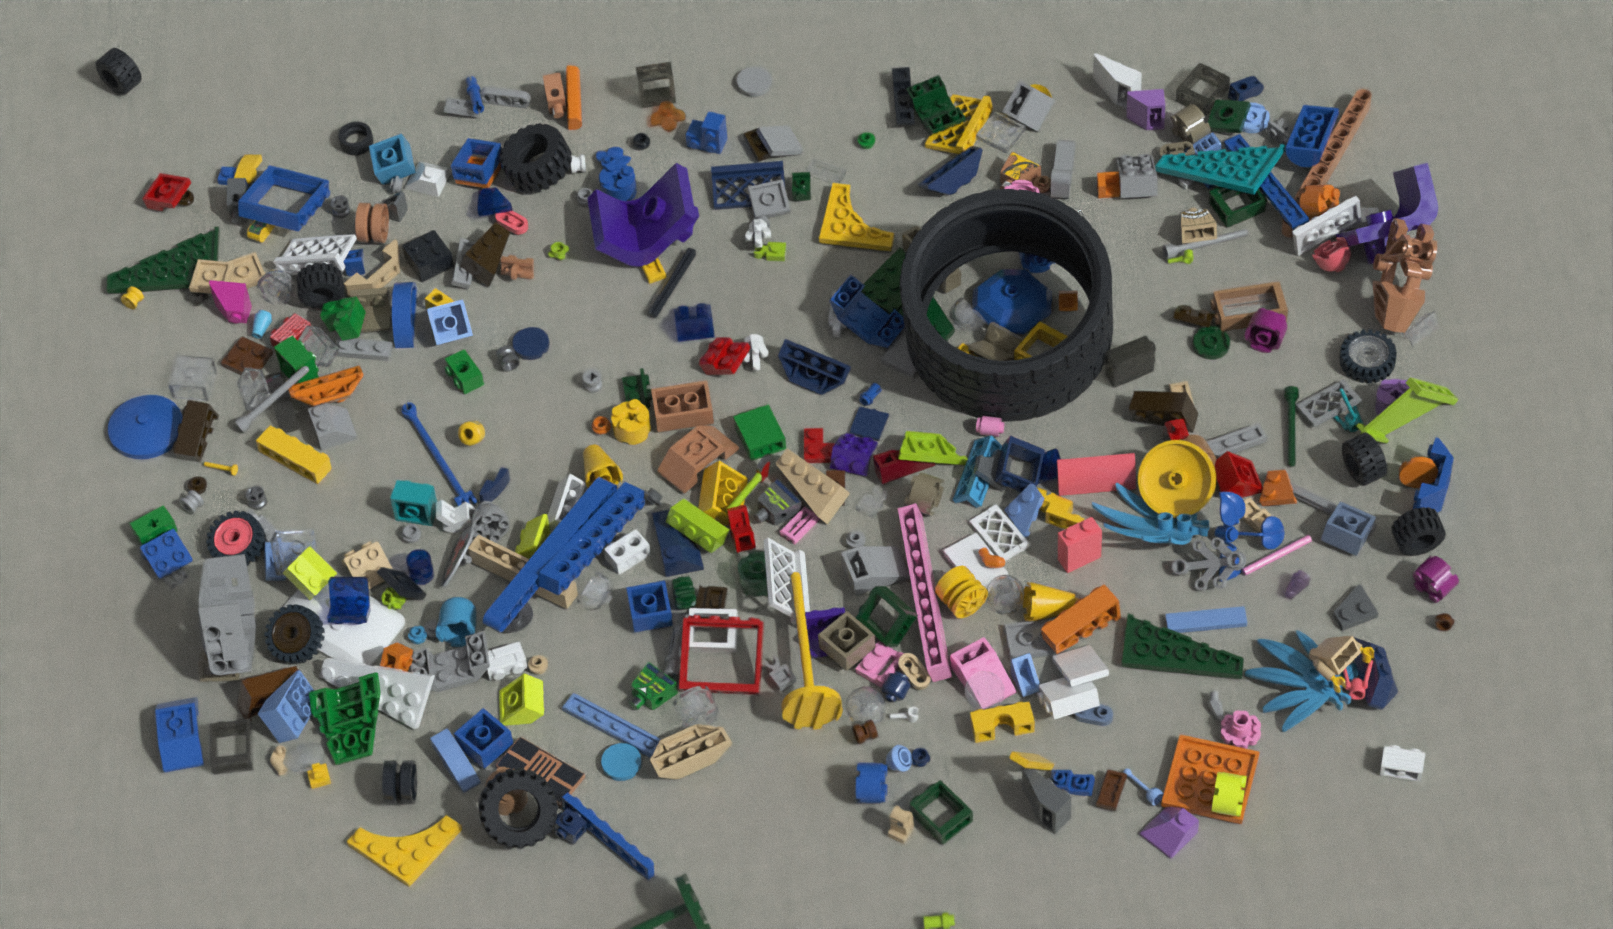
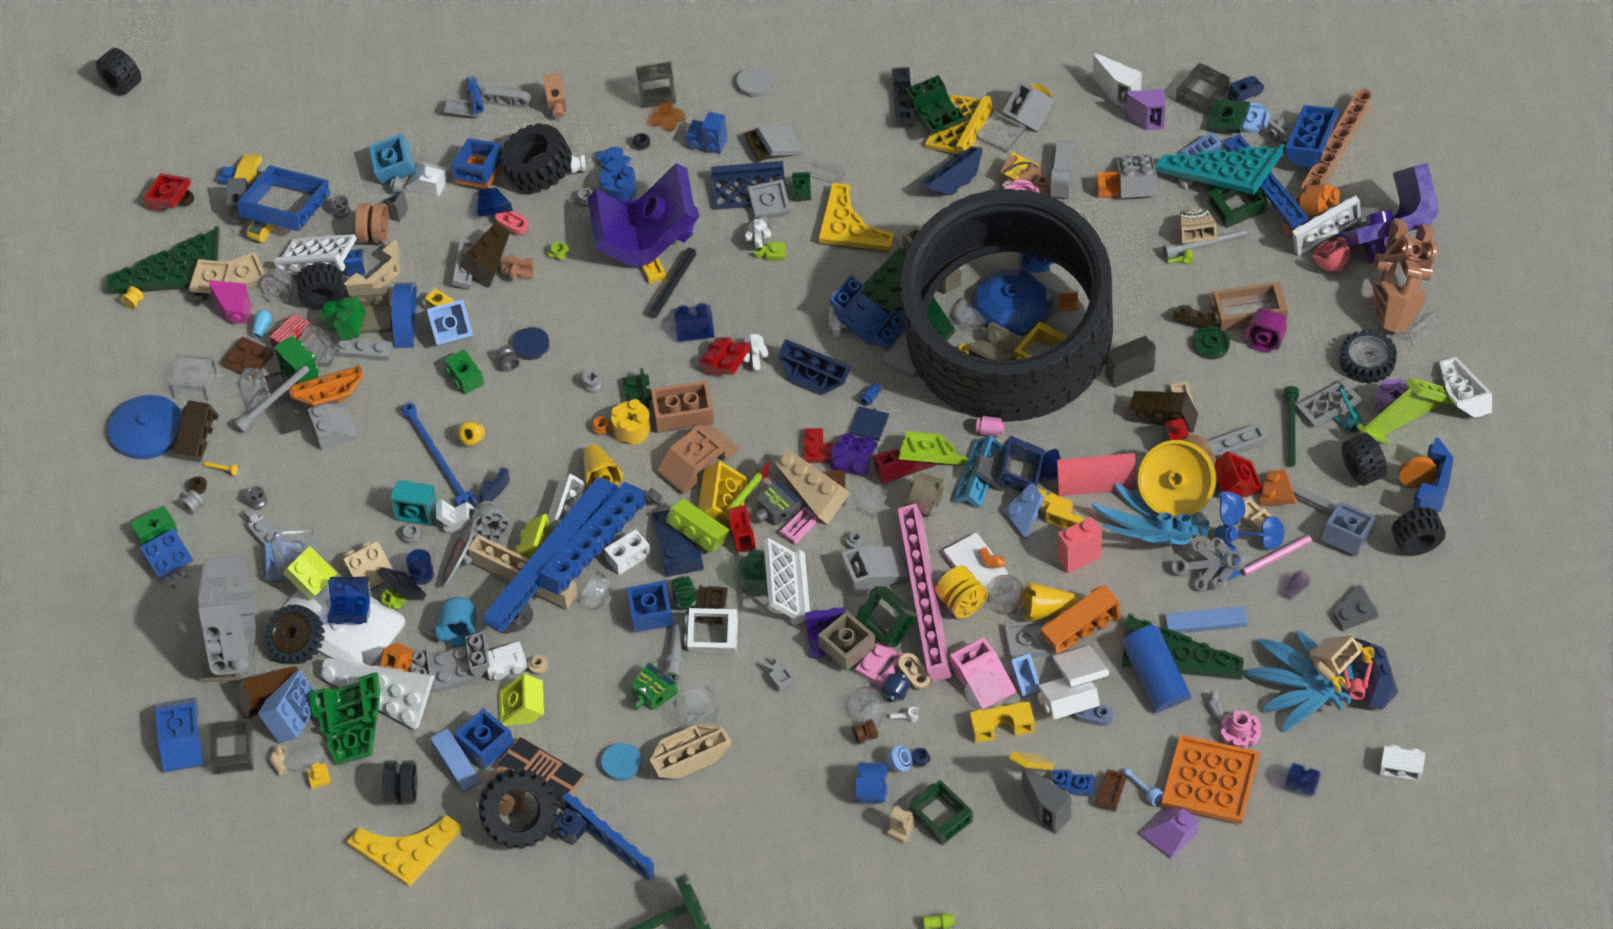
wheel [206,510,266,566] -> none
yellow brick [256,425,332,484] -> none
black tyre [338,121,373,155] -> none
black brick [402,230,454,283] -> none
dark azure plate [408,626,427,644] -> none
medium blue tile [562,693,662,758] -> none
orange brick [566,65,582,130] -> none
red window [679,615,765,695] -> none
green brick [733,404,786,461] -> none
yellow piece [781,572,843,730] -> none
green plate [858,132,876,149] -> none
white window [969,504,1031,561] -> none
dark tan beam [1160,141,1195,157] -> none
dark tan brick [1170,104,1211,144] -> none
neon yellow brick [1211,772,1247,817] -> none
magenta brick [1413,556,1459,603] -> none
reddish brown plate [1435,613,1455,632] -> none
none -> blue brick [1122,625,1192,714]
none -> clear blue wheel [1285,762,1321,797]
none -> white wedge [1439,357,1492,418]

